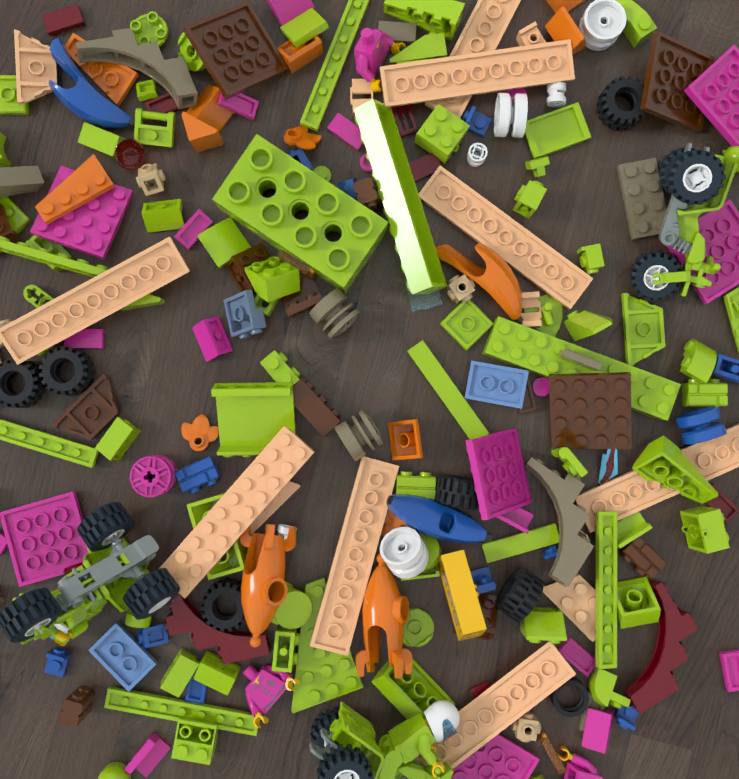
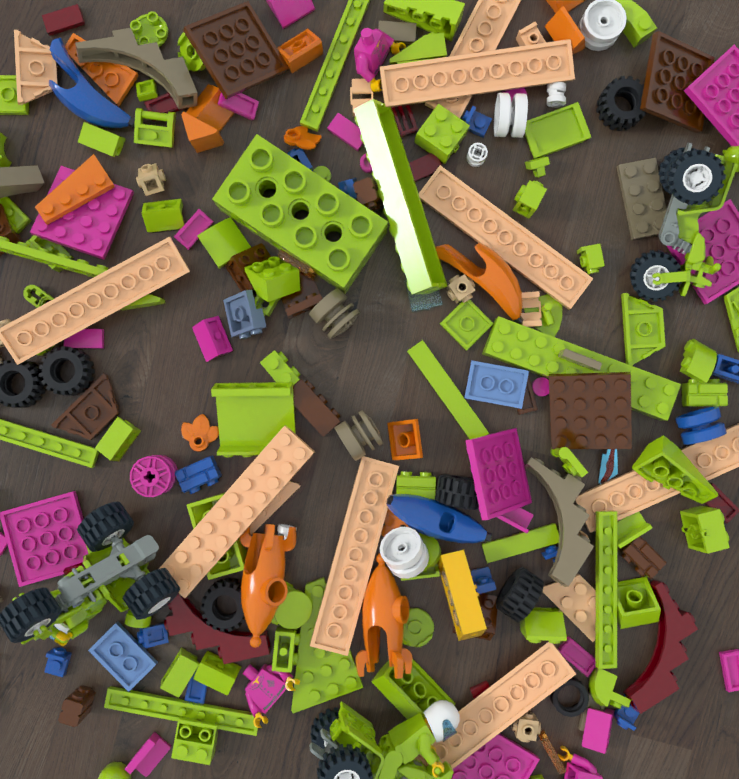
clear red hair [116,138,145,171] -> none
lime tile [280,8,329,48] -> none
lime wedge [564,310,612,341] -> none

